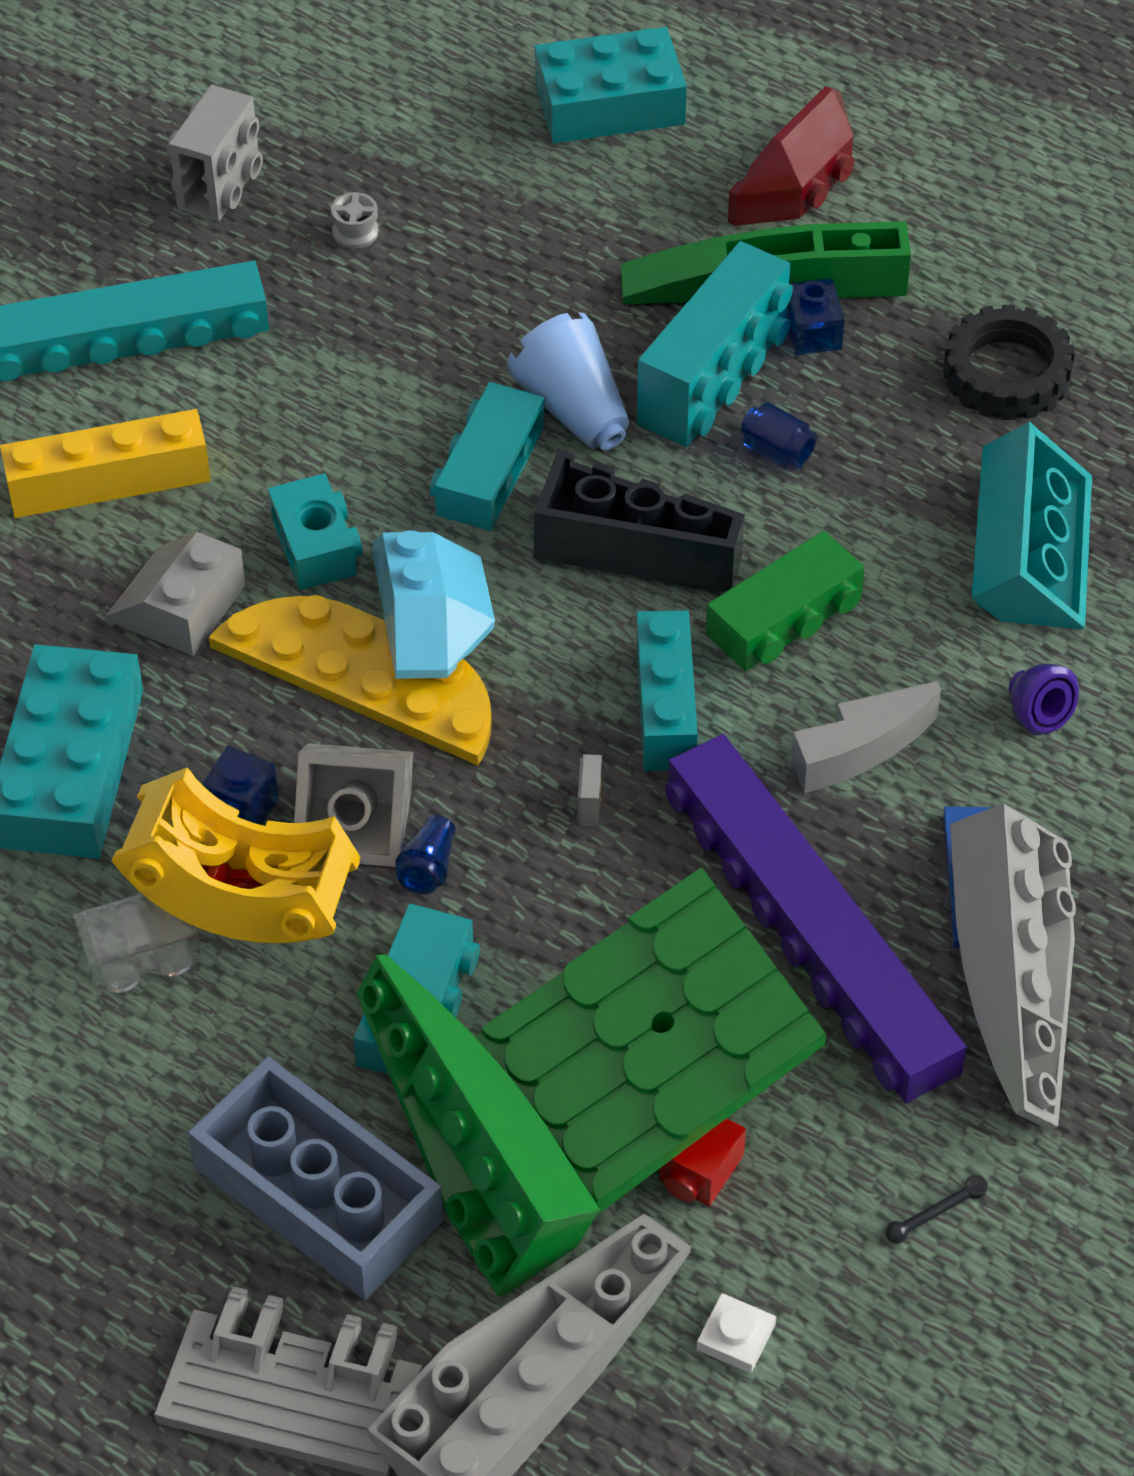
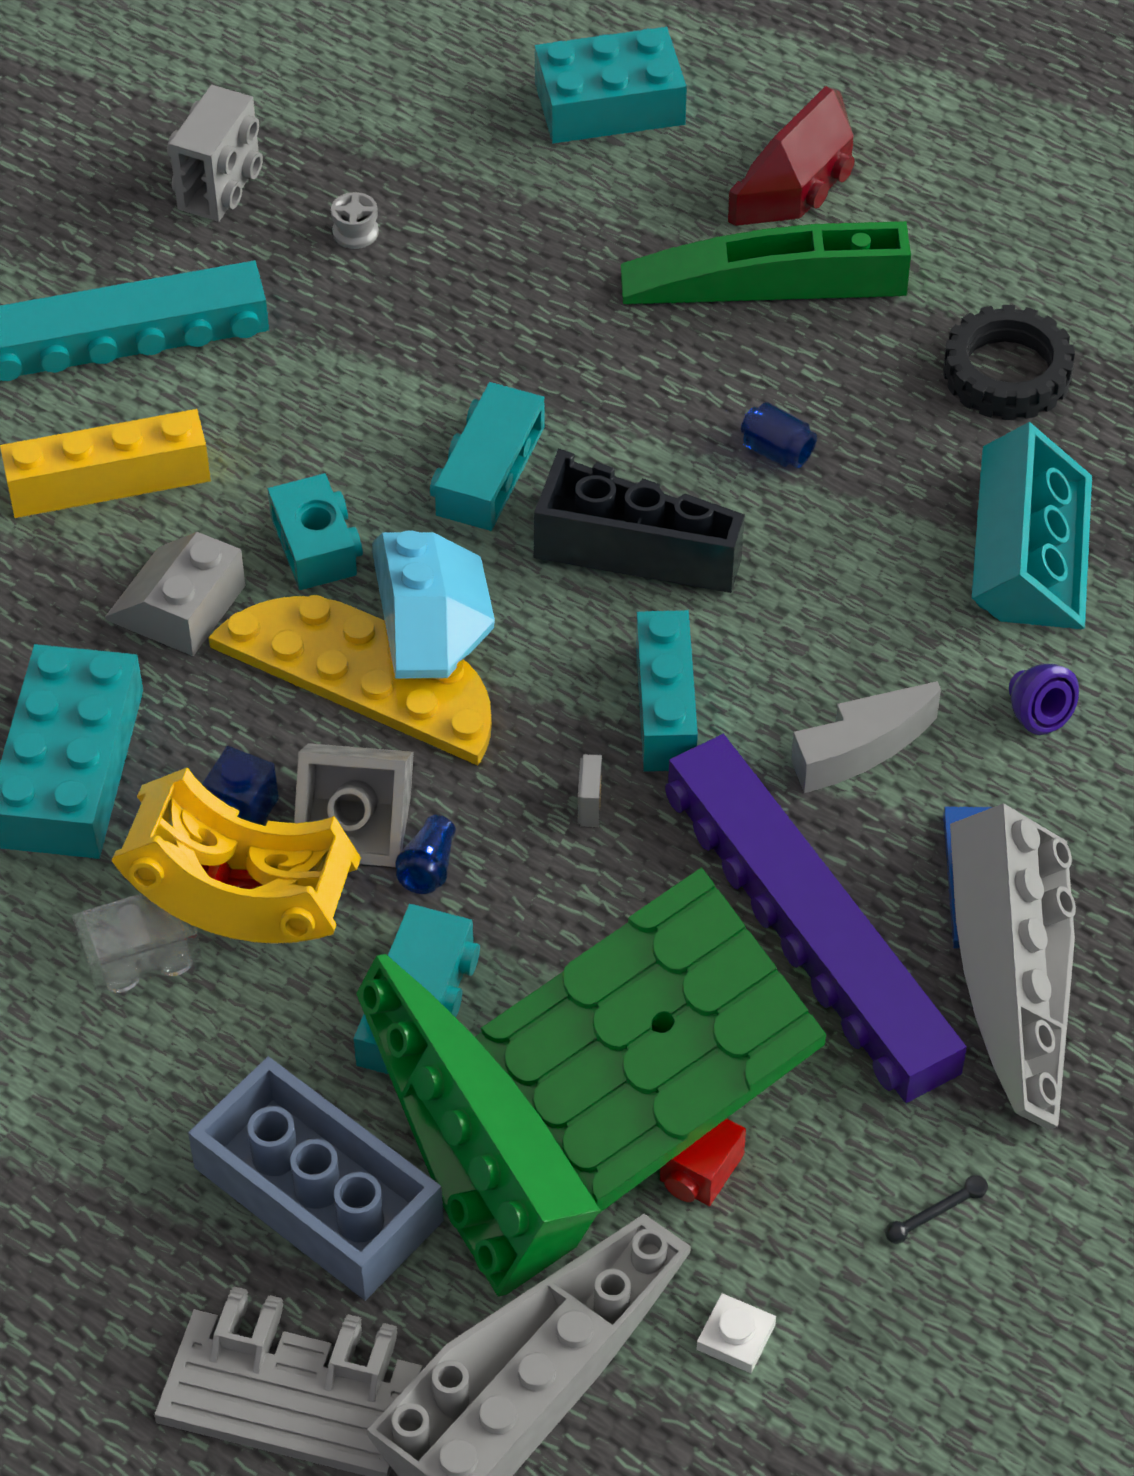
light blue cone [507,312,629,450] -> none
teal brick [637,241,793,448] -> none
green brick [706,530,865,671] -> none
clear blue brick [787,278,845,355] -> none

